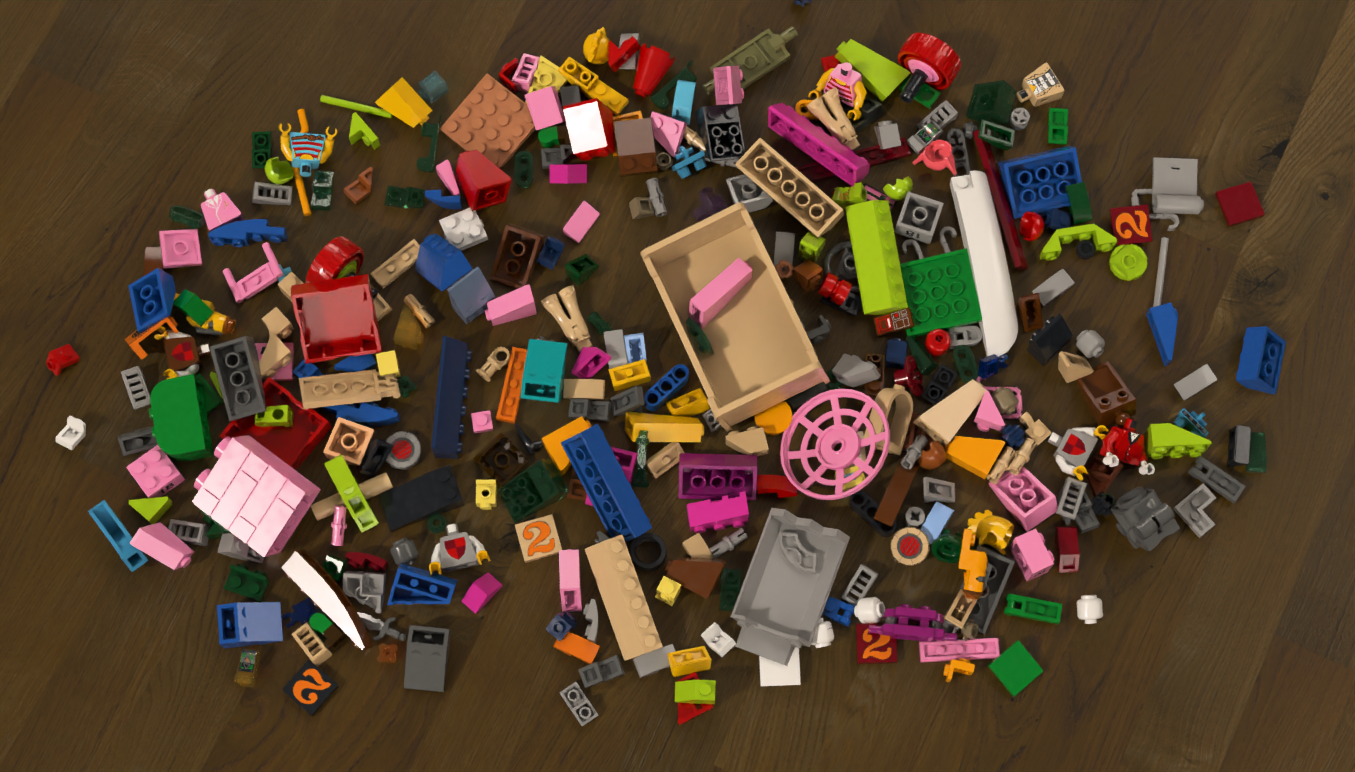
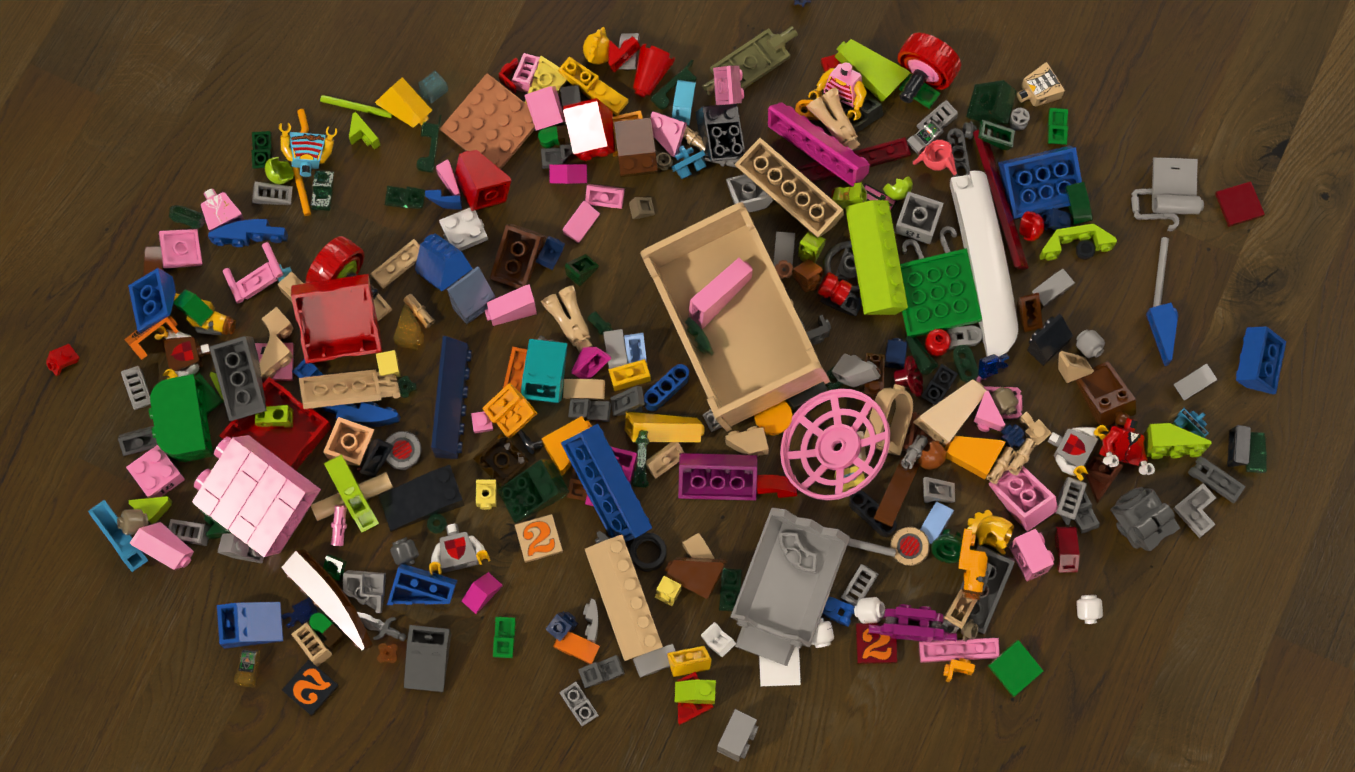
white bracket [56,416,86,450] -> none
dark green bracket [224,563,270,602] -> none
blue slope [334,354,377,372] -> none
dark orange slope [344,167,373,205] -> none
dark red slope [345,552,389,572] -> none
tan connector [476,347,510,382] -> none
clear green plate [514,151,534,188] -> none
bright pink slope [559,549,582,612] -> none
light grey pin [646,178,667,217] -> none
yellow slope [666,388,710,417] -> none
dark pink wedge [687,491,749,533] -> none
tile [692,186,728,222] -> none
light grey pin [709,528,748,559] -> none
reddish brown tile [873,307,915,337] -> none
light grey slope [874,120,901,149] -> none
light grey wheel [904,507,925,528] -> none
green plate [1004,594,1062,625] -> none
black gear [1091,491,1116,517] -> none
tile [1109,204,1153,246] -> none
lime tile [1109,244,1147,281] -> none
none -> dark tan head [117,509,148,535]
none -> light orange slope [482,383,538,438]
none -> green slope [493,617,516,658]
none -> bright pink slope [585,184,625,209]
none -> light grey brick [717,709,759,762]
none -> light grey bar [847,538,896,557]

